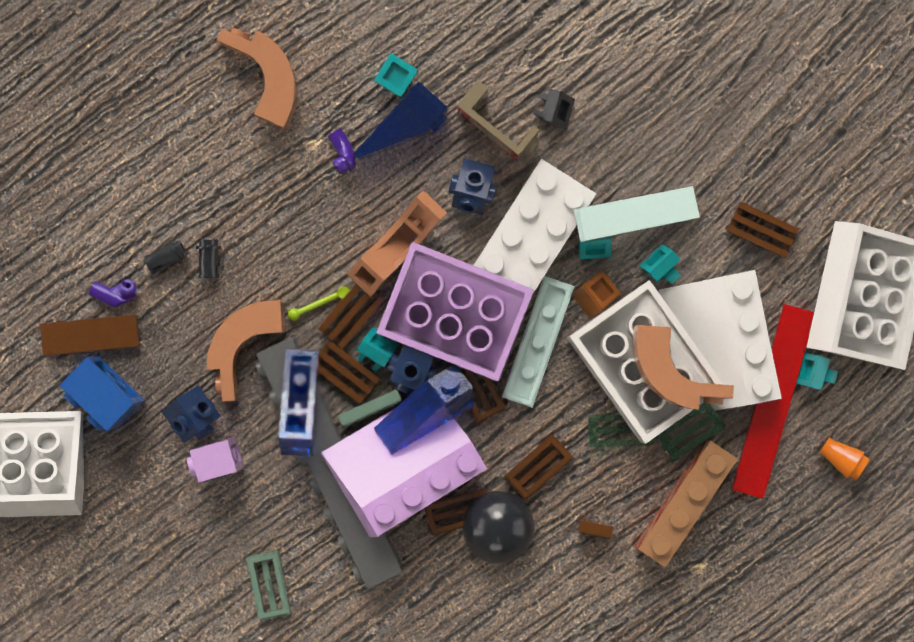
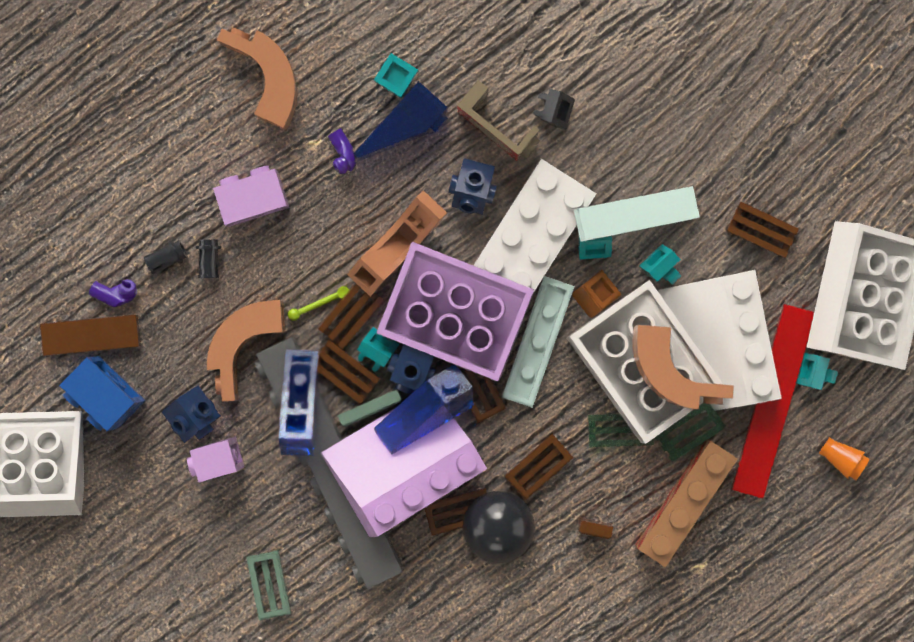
none -> lavender brick [213,166,290,227]

